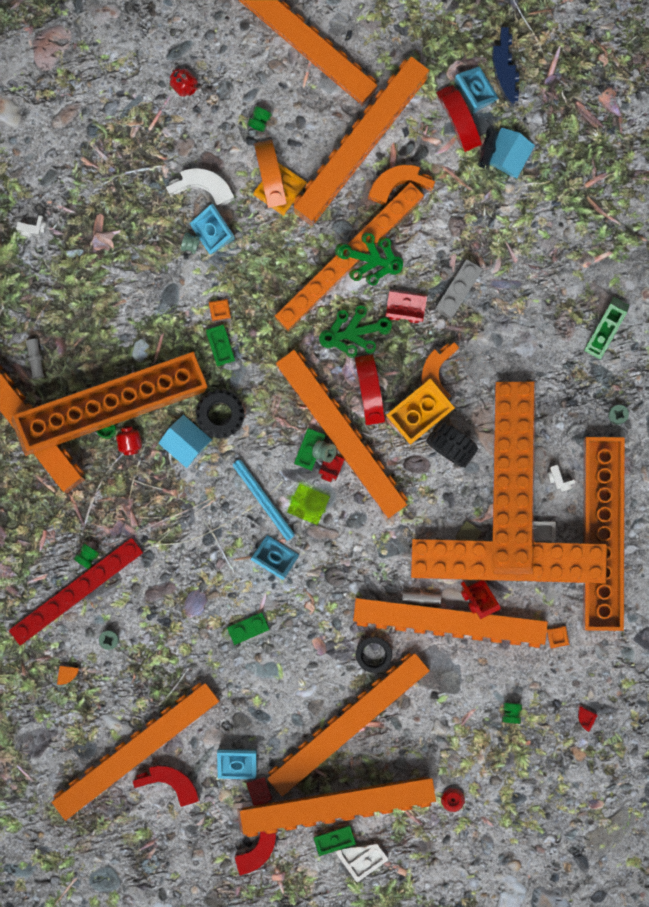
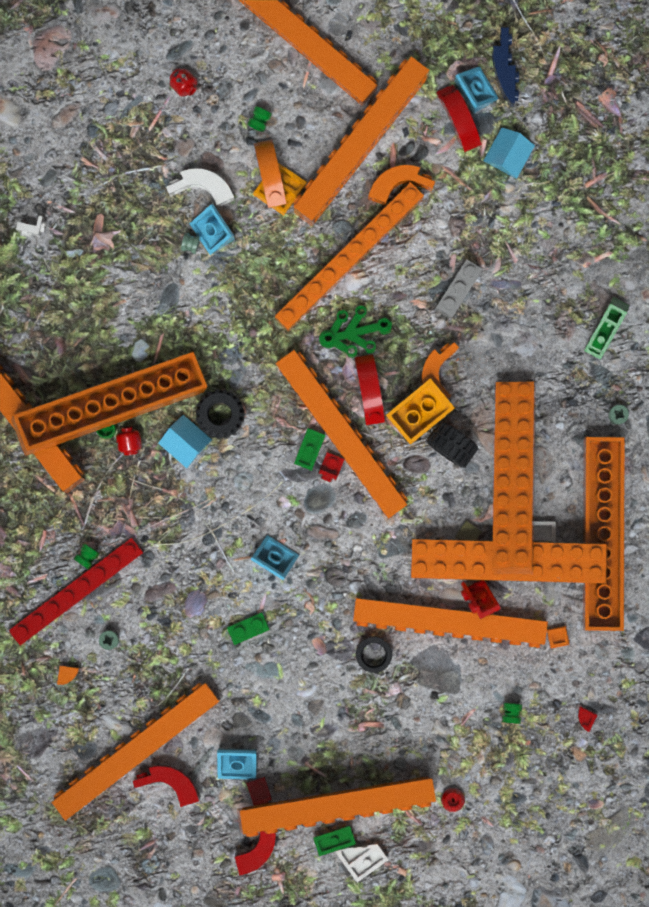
light grey pin [26,339,44,379] -> none
green plate [206,324,235,367] -> none
orange tile [209,299,231,322] -> none
medium azure axle [233,459,295,541] -> none
orange brick [267,653,430,796] -> none
clear neon green piece [287,483,330,526] -> none
sand green wheel [313,440,336,462] -> none
green plant [335,232,403,286] -> none
bracket [385,289,427,323] -> none
light grey pin [402,591,441,606] -> none
black pin [477,129,499,169] -> none
white bracket [547,465,575,492] -> none

